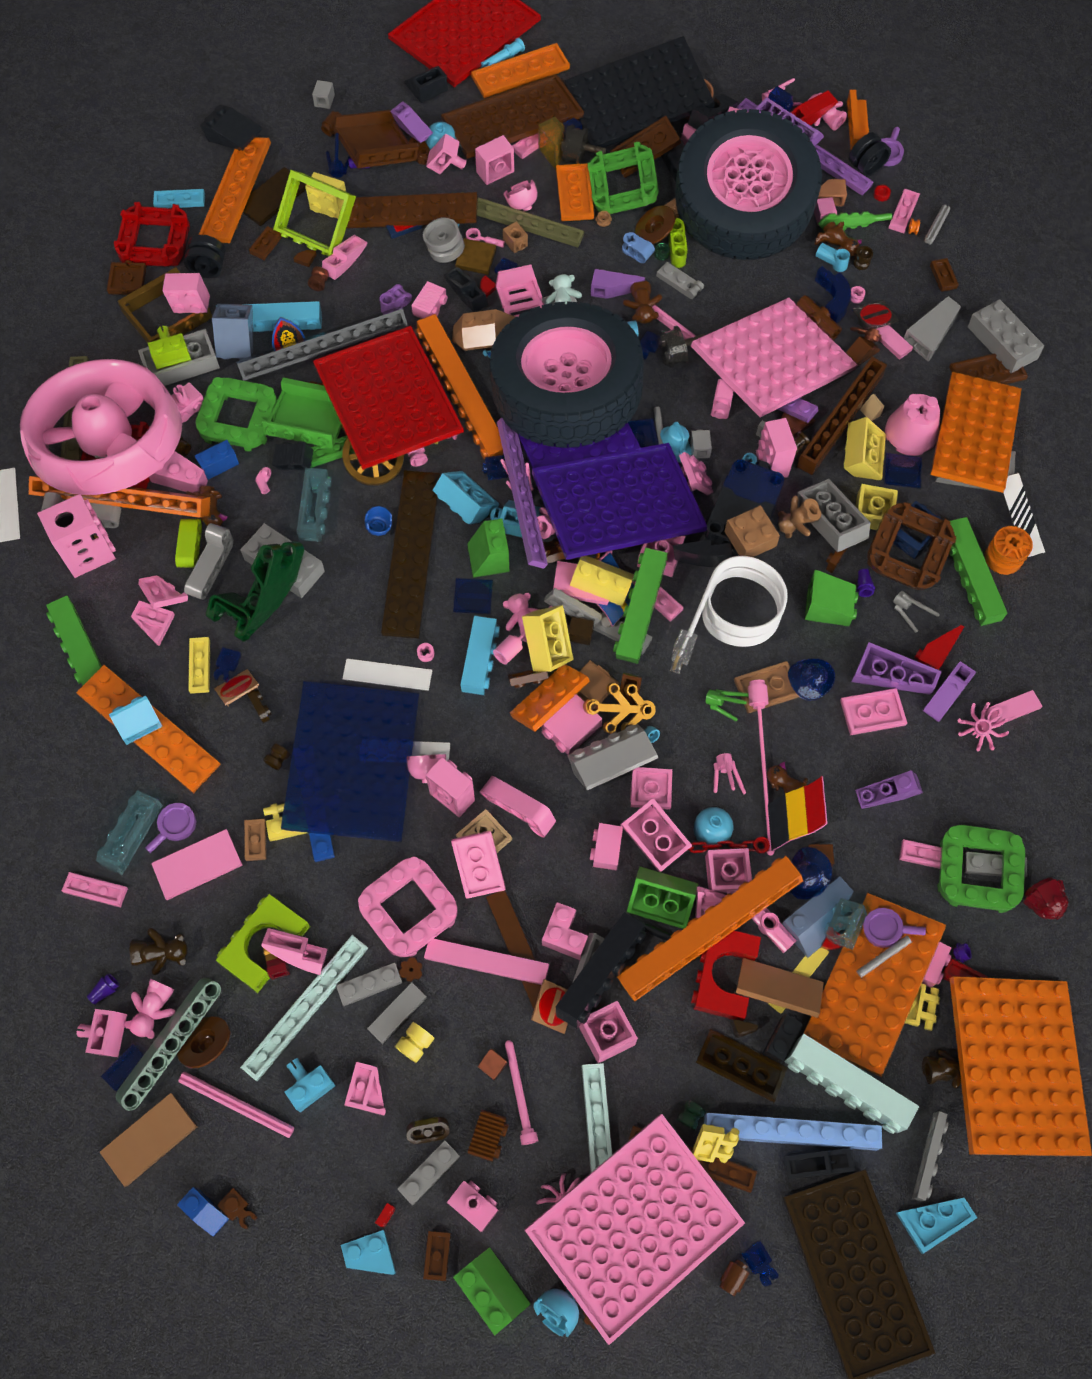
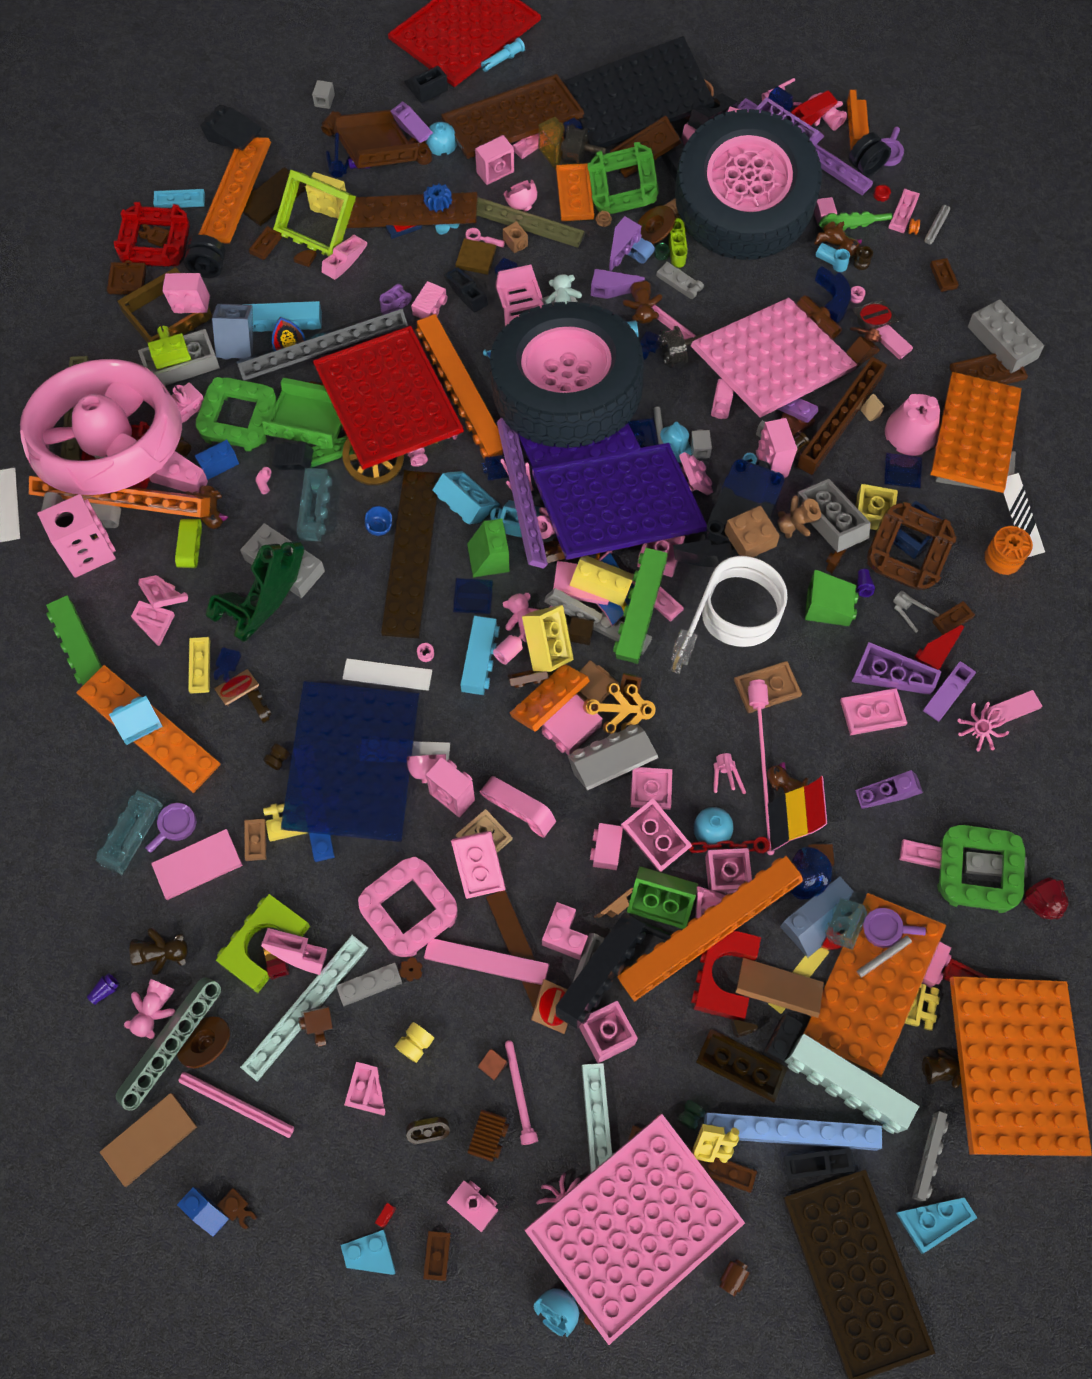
bright pink tile [62,872,128,908] -> none
bright pink brick [77,1009,127,1057] -> none
clear blue tile [101,1044,144,1092] -> none
light grey beam [184,523,233,600] -> none
medium azure brick [285,1058,336,1112] -> none
copper wheel [308,266,329,291] -> none
light grey tile [367,982,427,1044] -> none
light grey plate [398,1141,460,1206] -> none
light grey wheel [423,218,465,263] -> none
bright pink brick [426,133,467,174] -> none
medium nougat wedge [452,309,515,351] -> none
bright green slope [453,1247,531,1336] -> none
orange plate [471,43,570,98] -> none
red tile [480,275,496,297] -> none
medium azure hinge [644,726,660,743] -> none
bright green plant [706,689,748,721] -> none
clear blue plate [742,1241,779,1287] -> none
bright pink piece [751,908,797,953] -> none
clear blue hat [788,659,835,701] -> none
nougat slope [818,179,847,206] -> none
light yellow slope [844,417,886,480] -> none
light grey slope [904,296,961,361] -> none
bright green brick [949,517,1007,626] -> none
dark purple plate [953,943,972,963] -> none
none -> reddish brown plate [138,224,169,248]
none -> reddish brown brick [298,1006,333,1047]
none -> blue gear [424,183,452,212]
none -> medium nougat piece [594,888,633,918]
none -> medium lavender slope [609,216,642,271]
none -> reddish brown plate [933,601,975,635]

